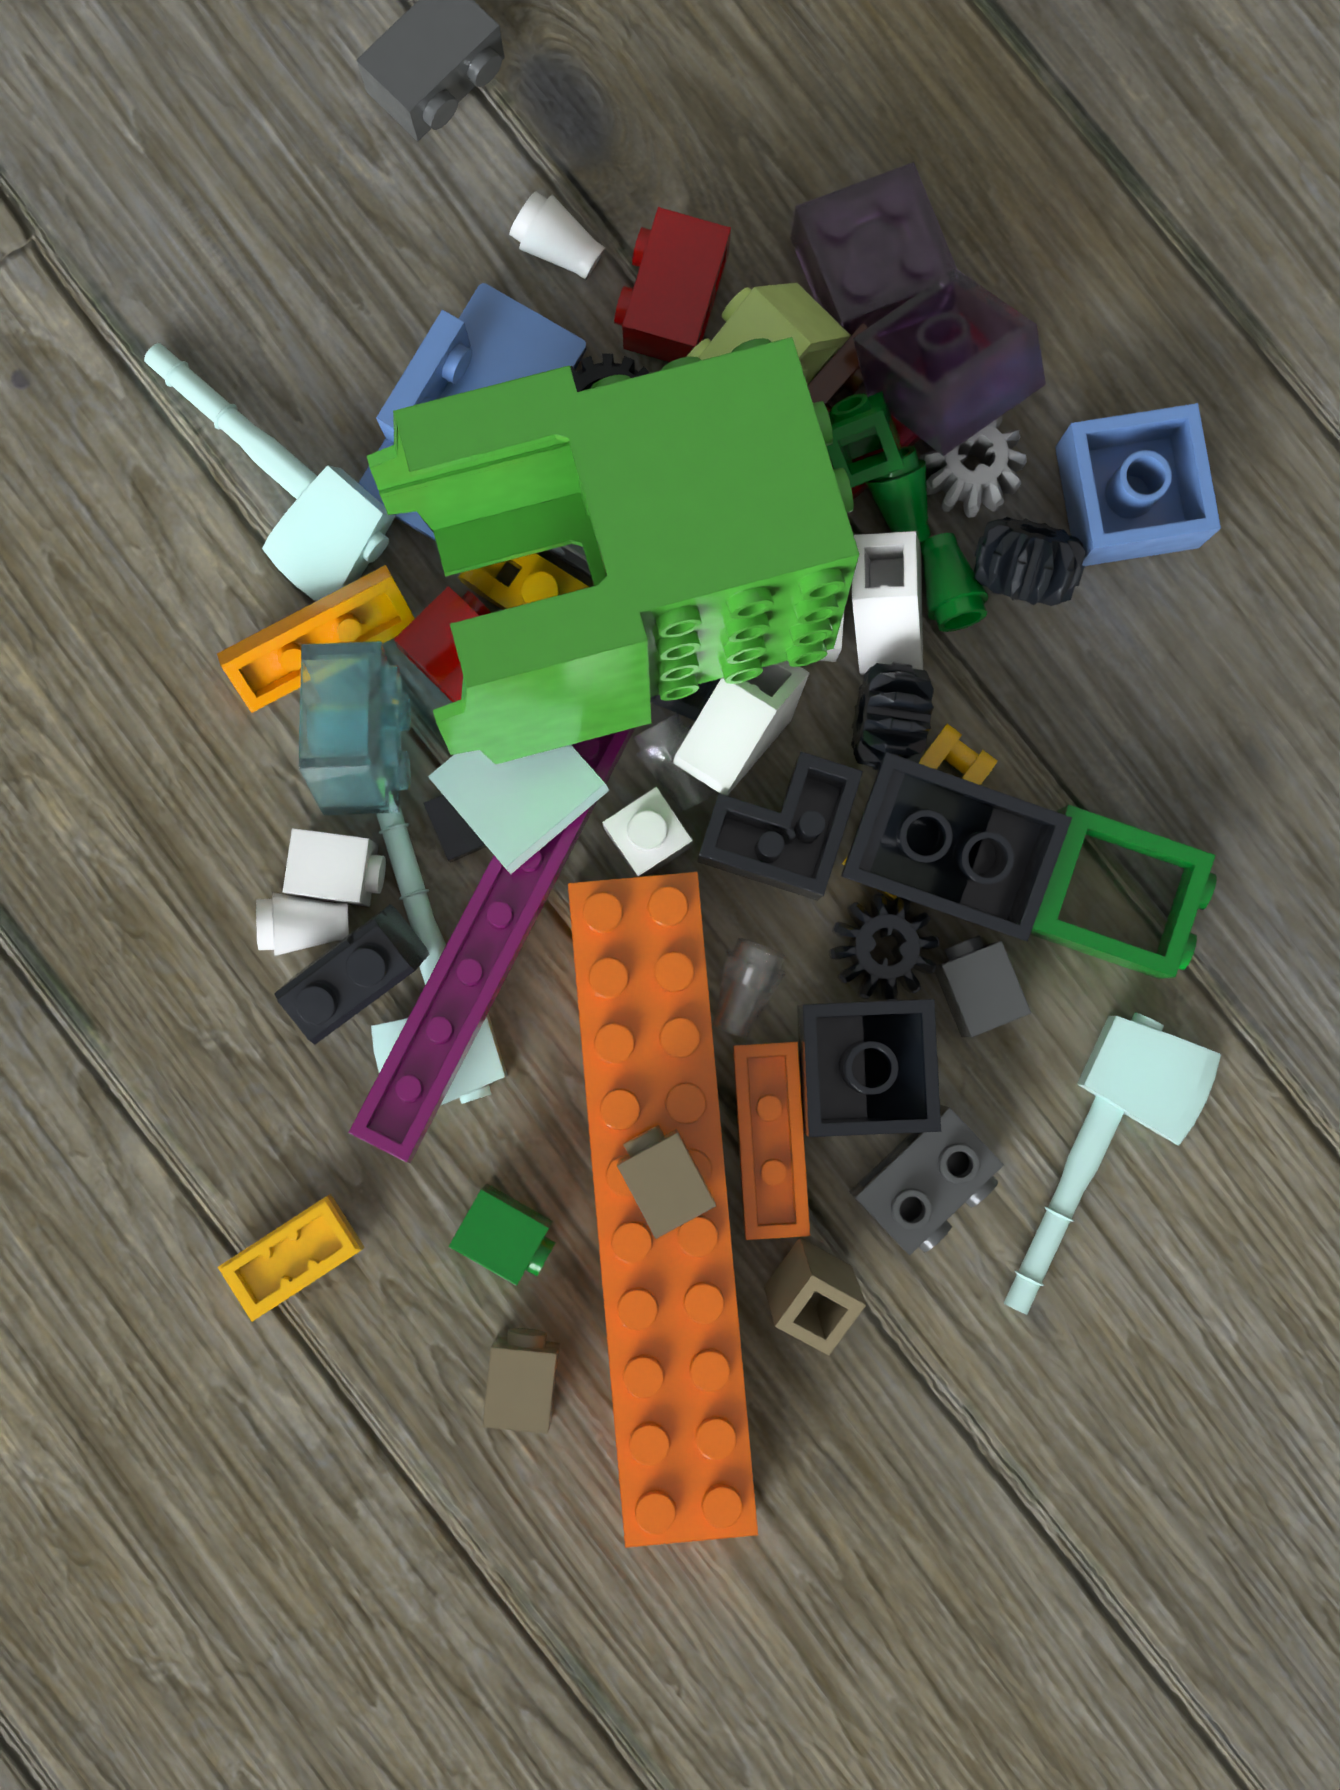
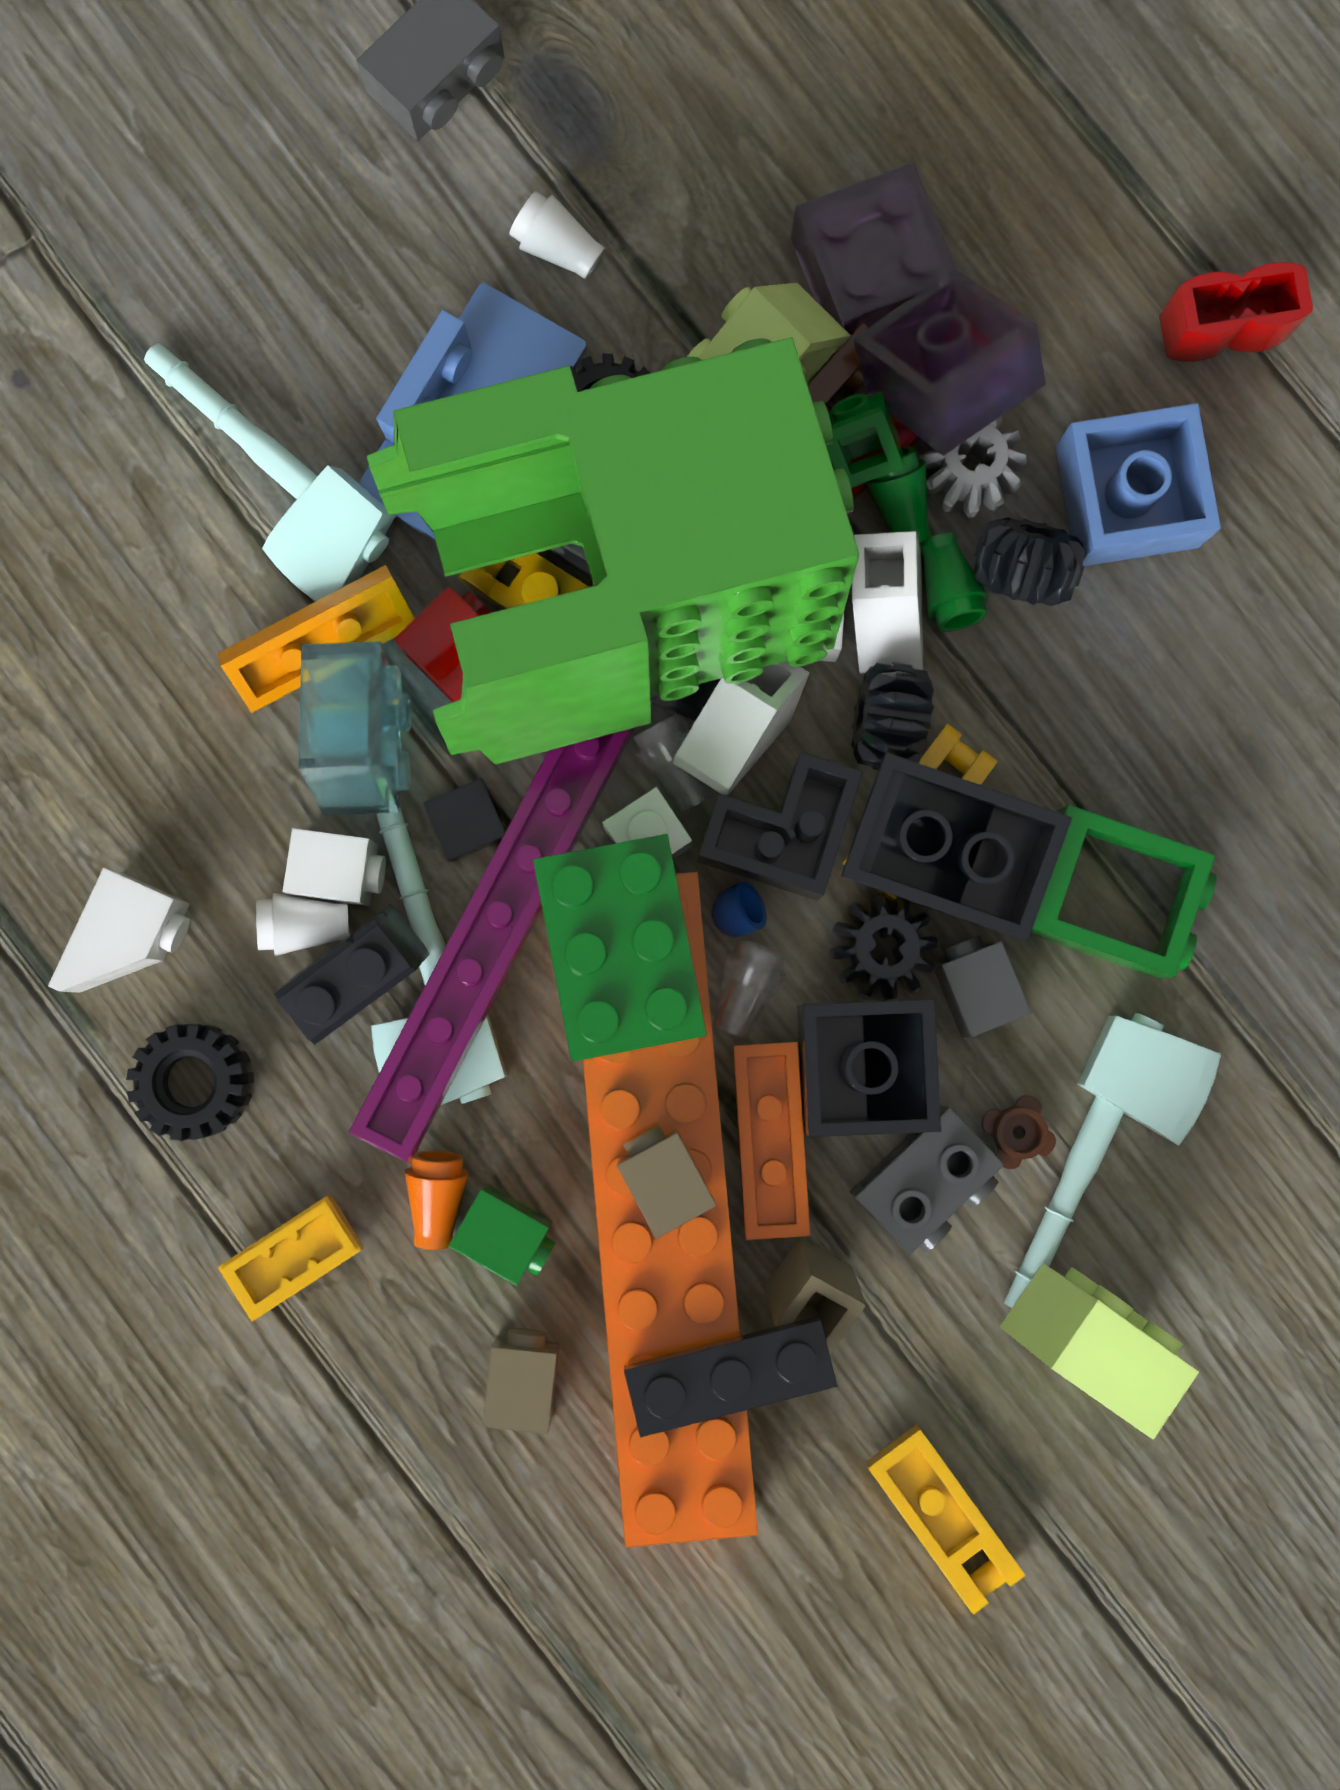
light aqua tile [428,745,609,874] -> none
red brick [614,207,731,362] -> none
none -> white slope [48,868,190,993]
none -> black tyre [126,1024,254,1141]
none -> orange cone [404,1150,469,1250]
none -> green brick [533,834,707,1062]
none -> black plate [624,1316,838,1438]
none -> blue hinge [711,882,767,938]
none -> yellow plate [865,1424,1026,1615]
none -> reddish brown plate [981,1095,1056,1169]
none -> yellowish green brick [999,1263,1199,1440]
none -> red brick [1159,262,1314,362]

